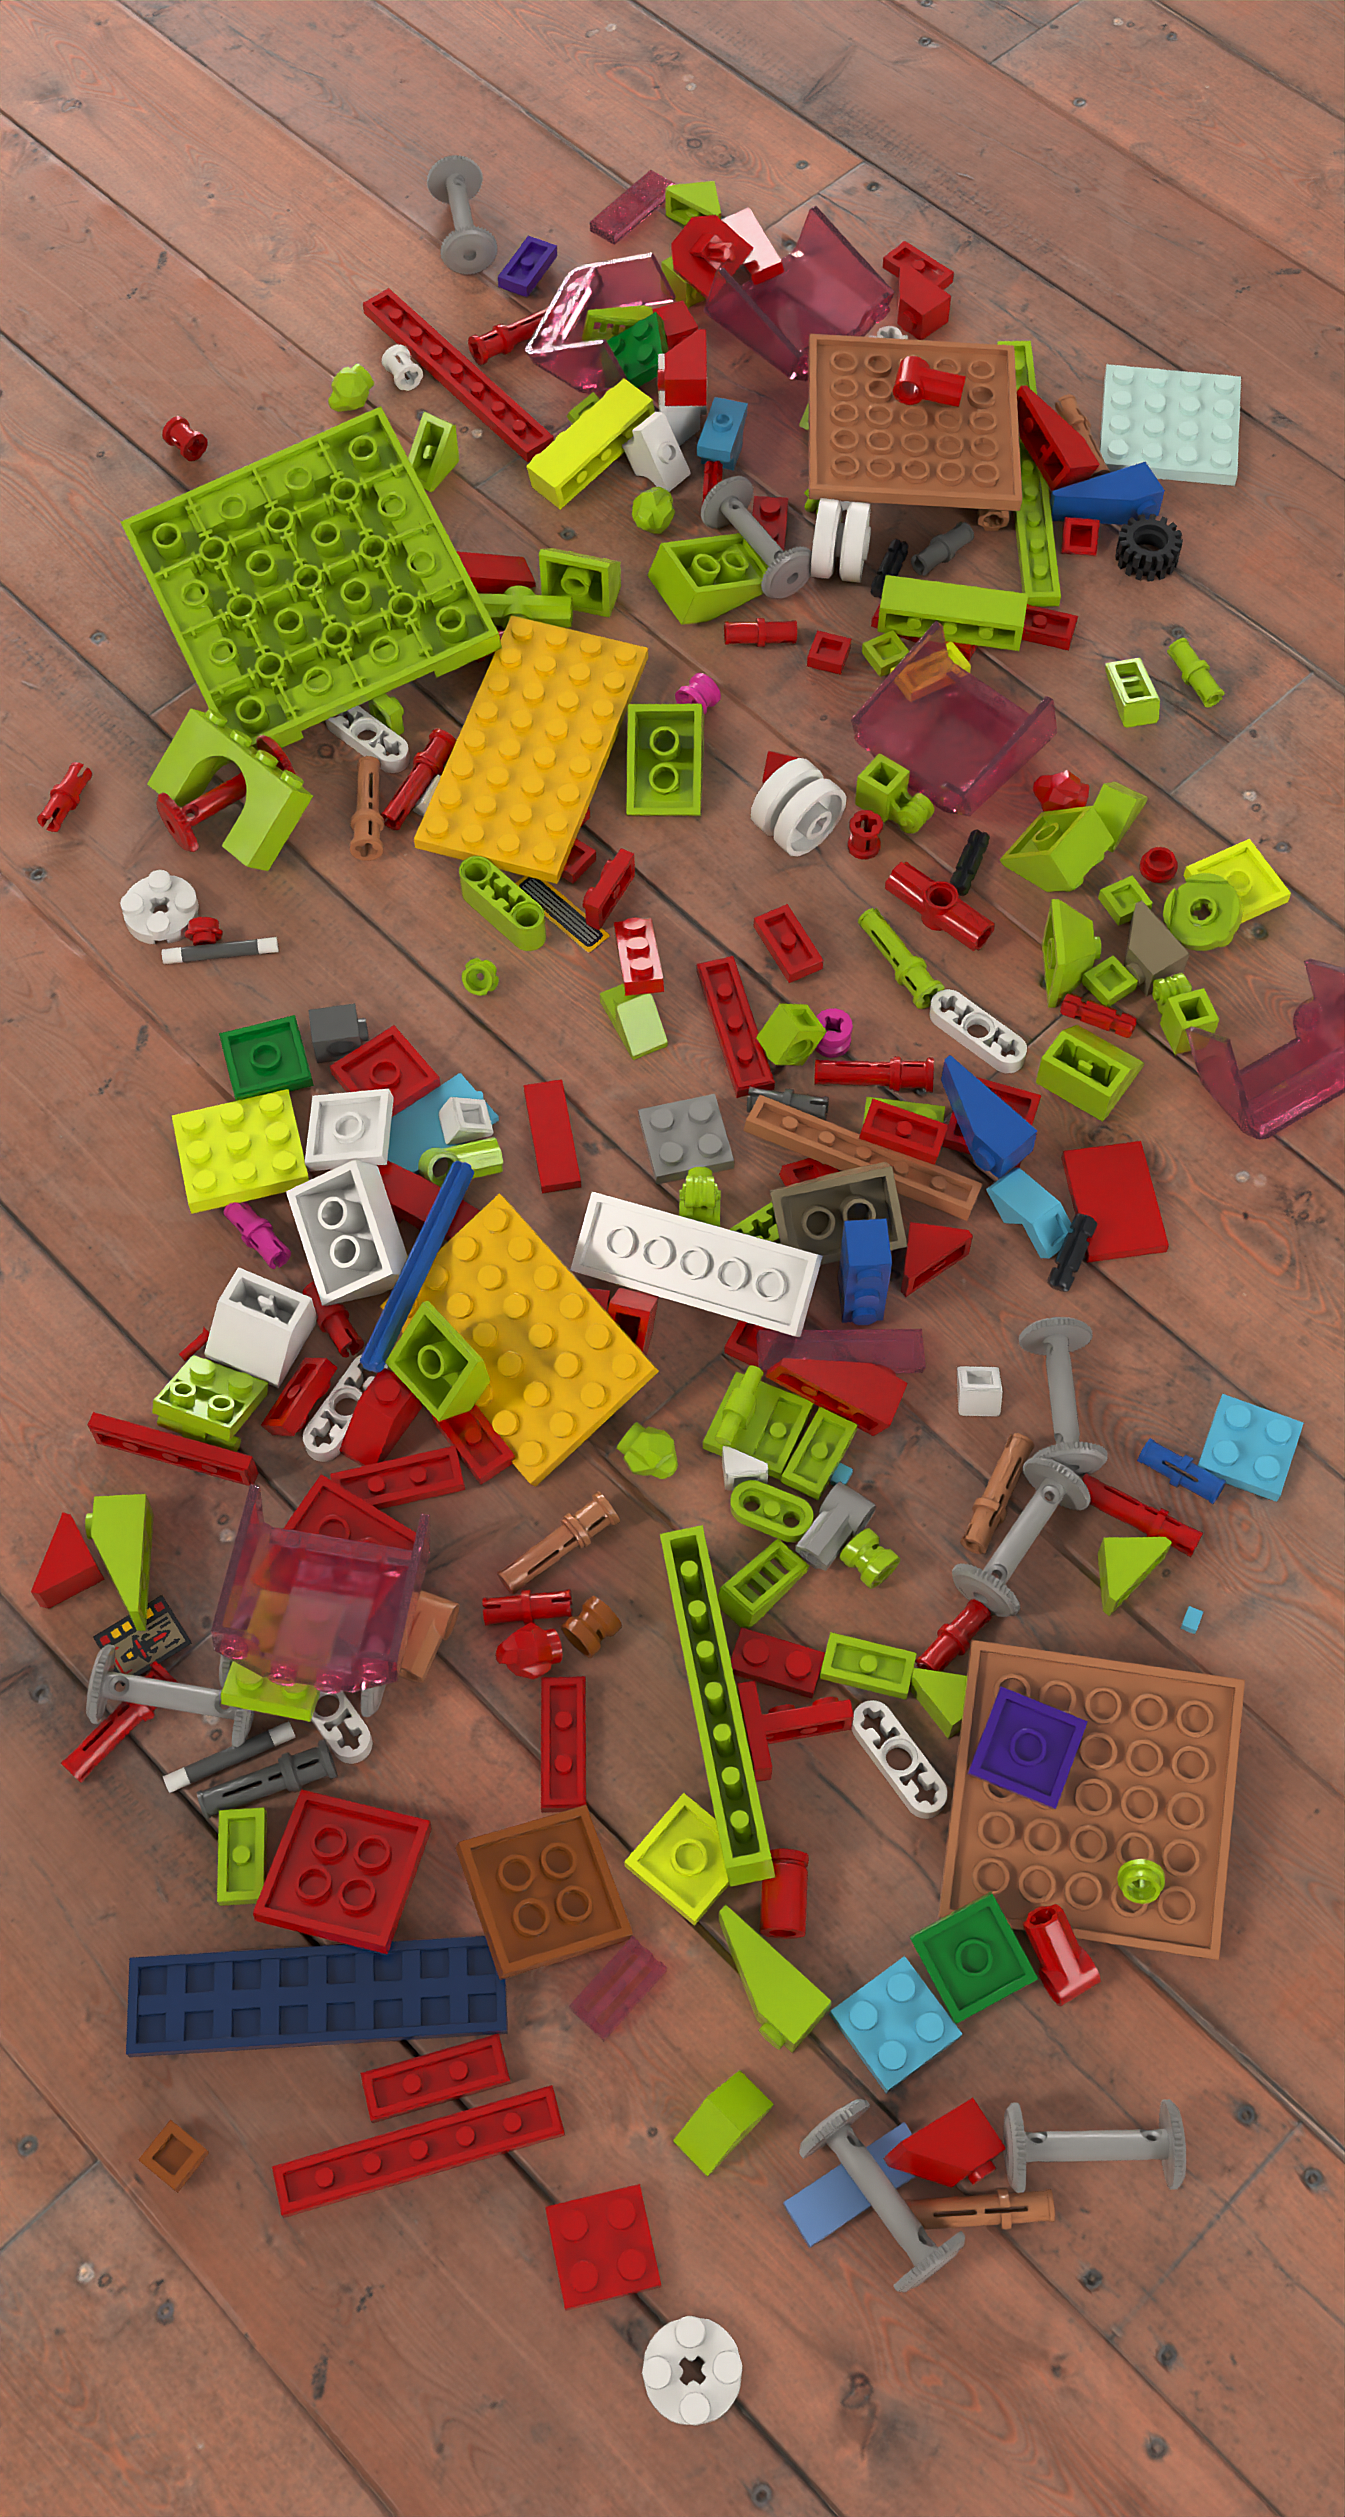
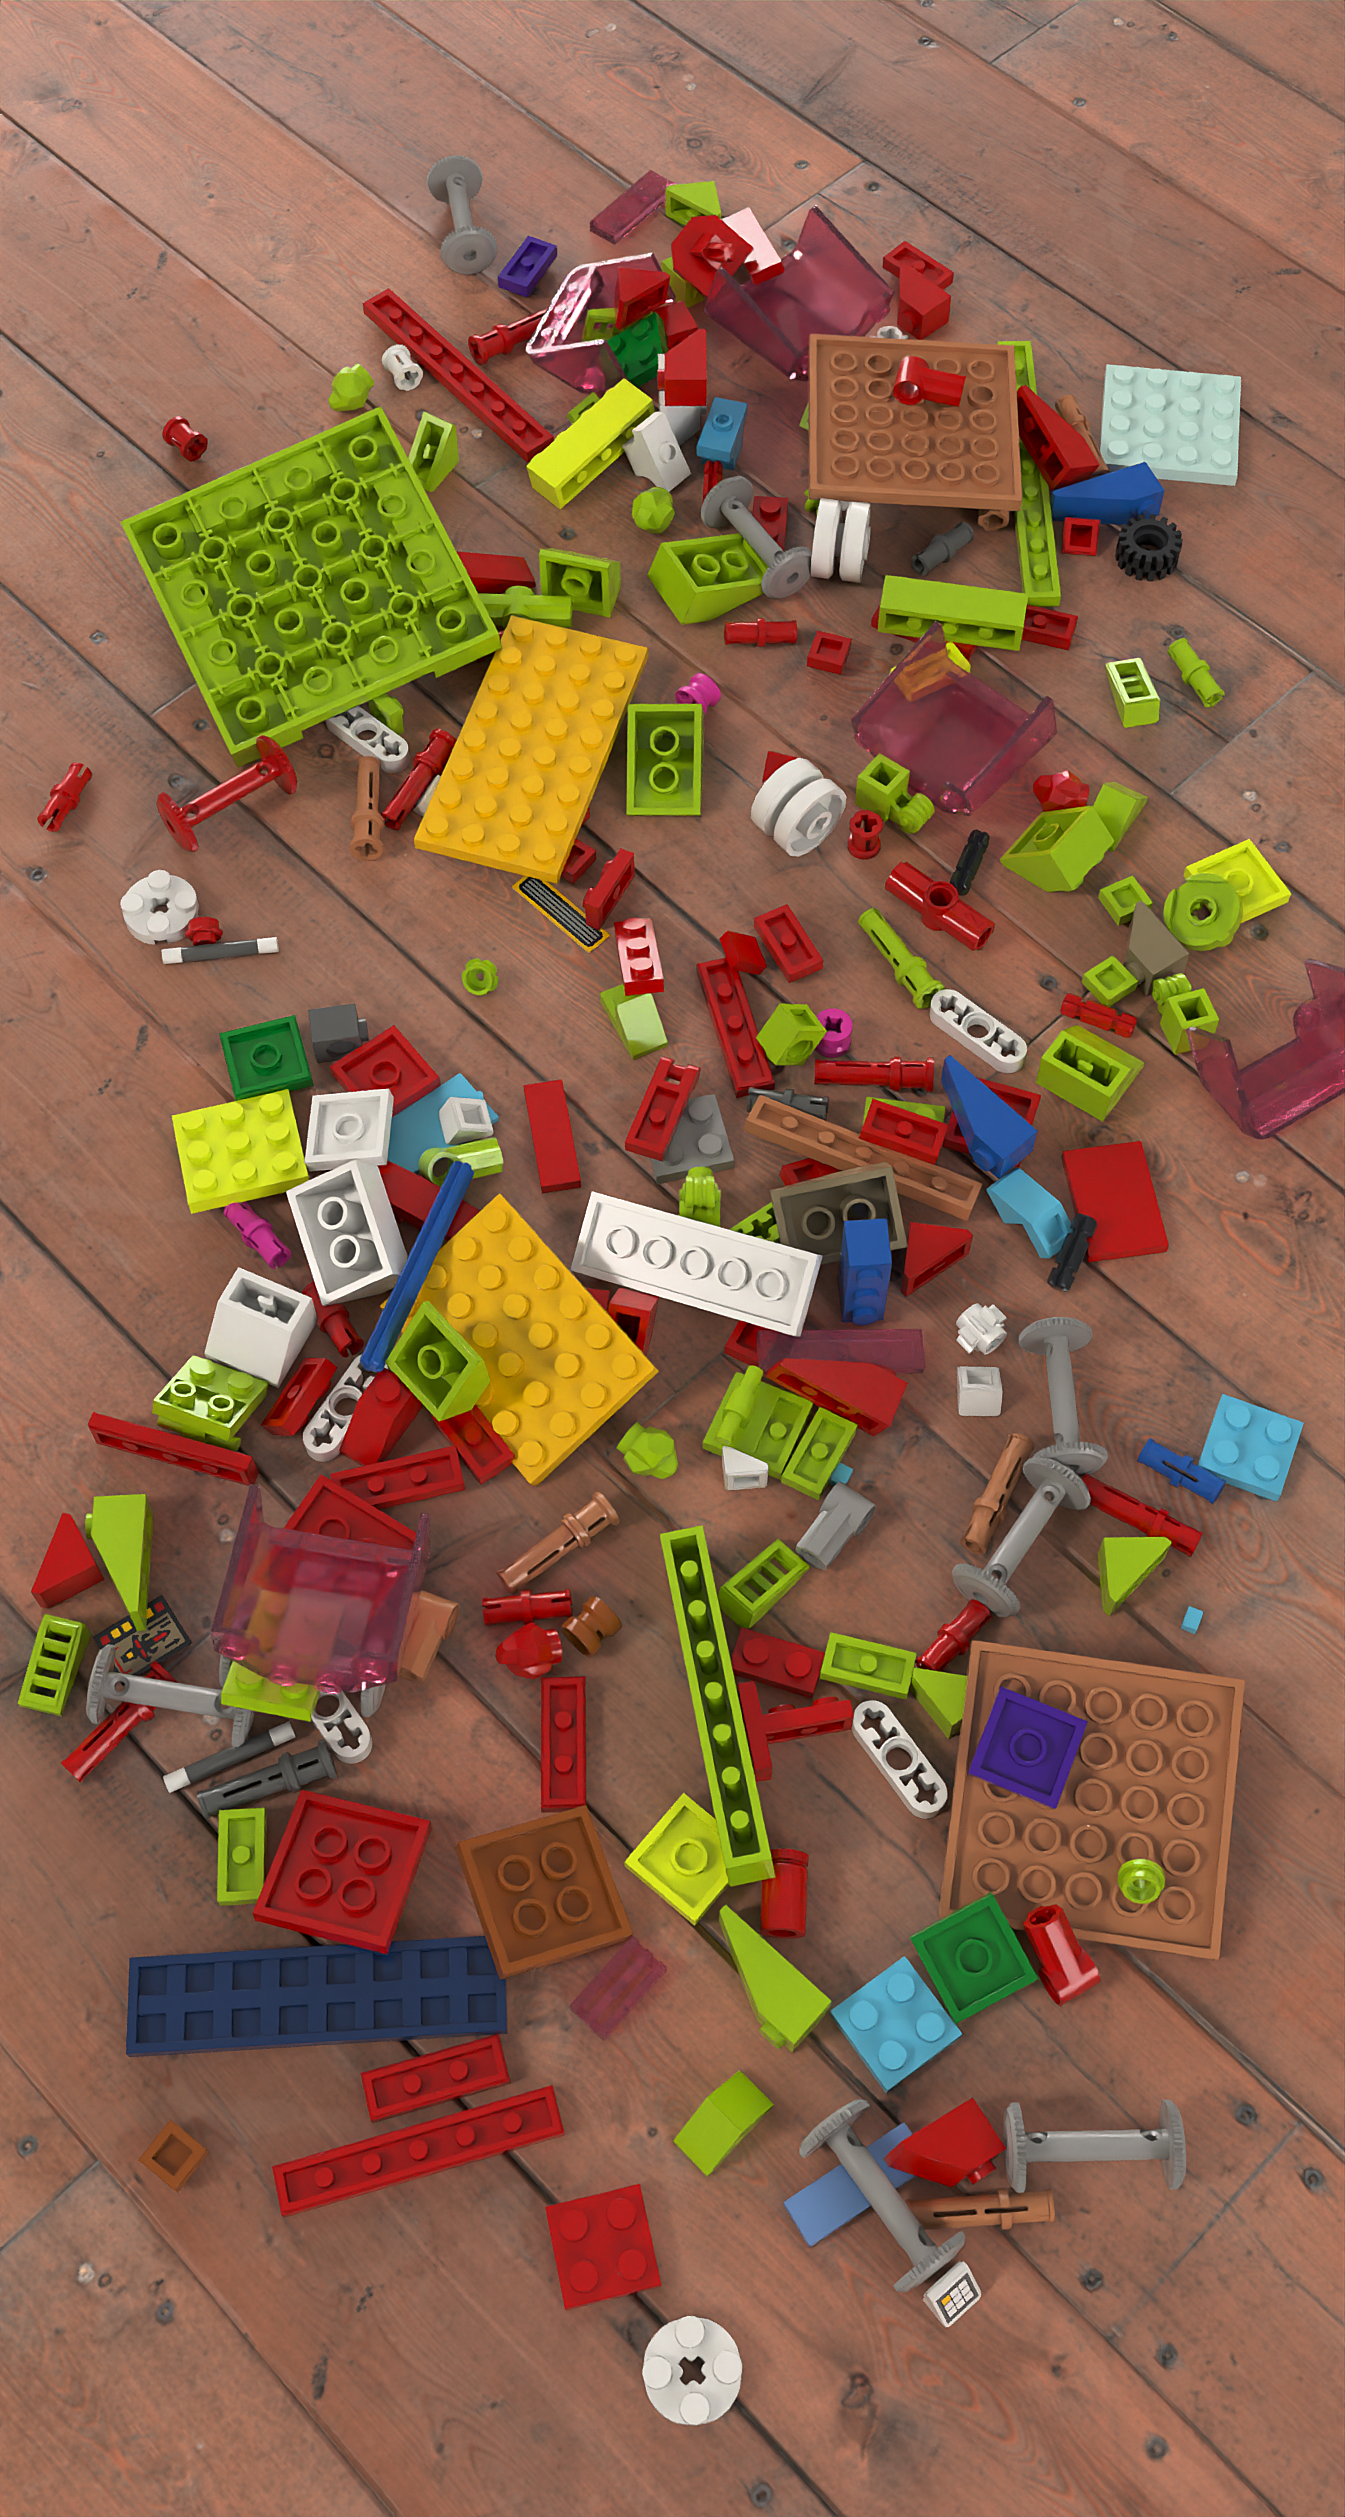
lime arch [147,708,313,871] -> none
red piece [179,1327,210,1362] -> none
lime beam [459,856,546,951] -> none
lime plate [730,1480,813,1542] -> none
lime wheel [840,1528,901,1589] -> none
lime plate [862,630,912,677] -> none
black axle [870,539,909,598] -> none
lime slope [1042,899,1101,1008] -> none
red plate [1139,847,1178,883] -> none
none -> lime slope [18,1614,91,1716]
none -> red slope [614,267,671,330]
none -> red plate [625,1056,701,1162]
none -> red tile [719,930,767,975]
none -> slope [922,2261,981,2327]
none -> white gear [956,1303,1007,1355]

